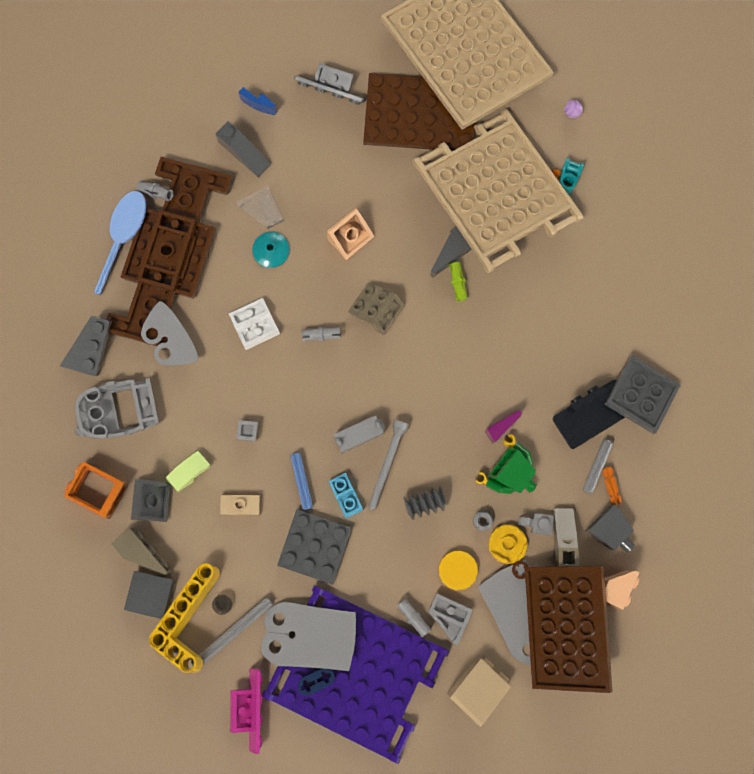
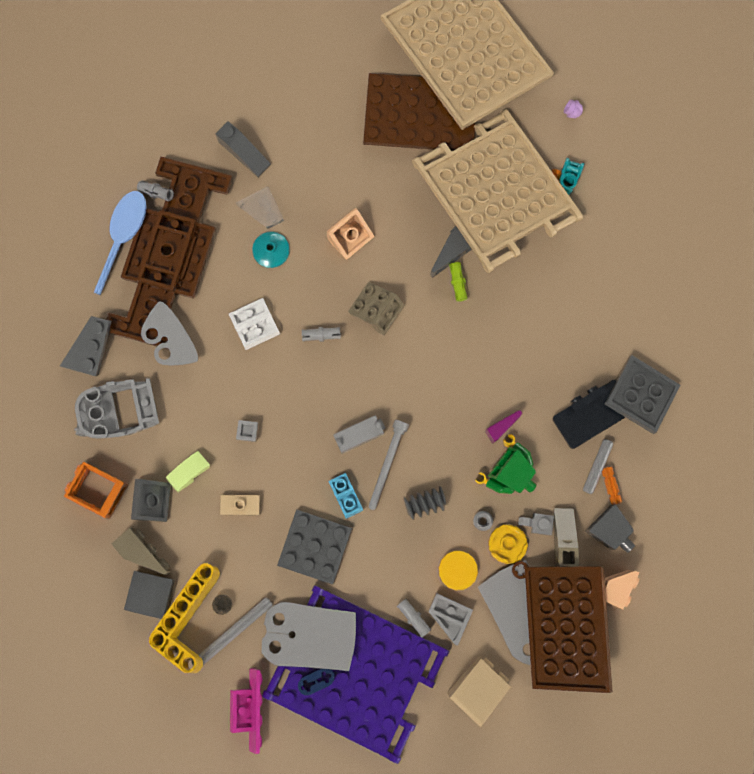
blue slope [239,87,277,115] -> none
medium blue axle [290,453,313,510] -> none
bracket [294,63,366,105] -> none

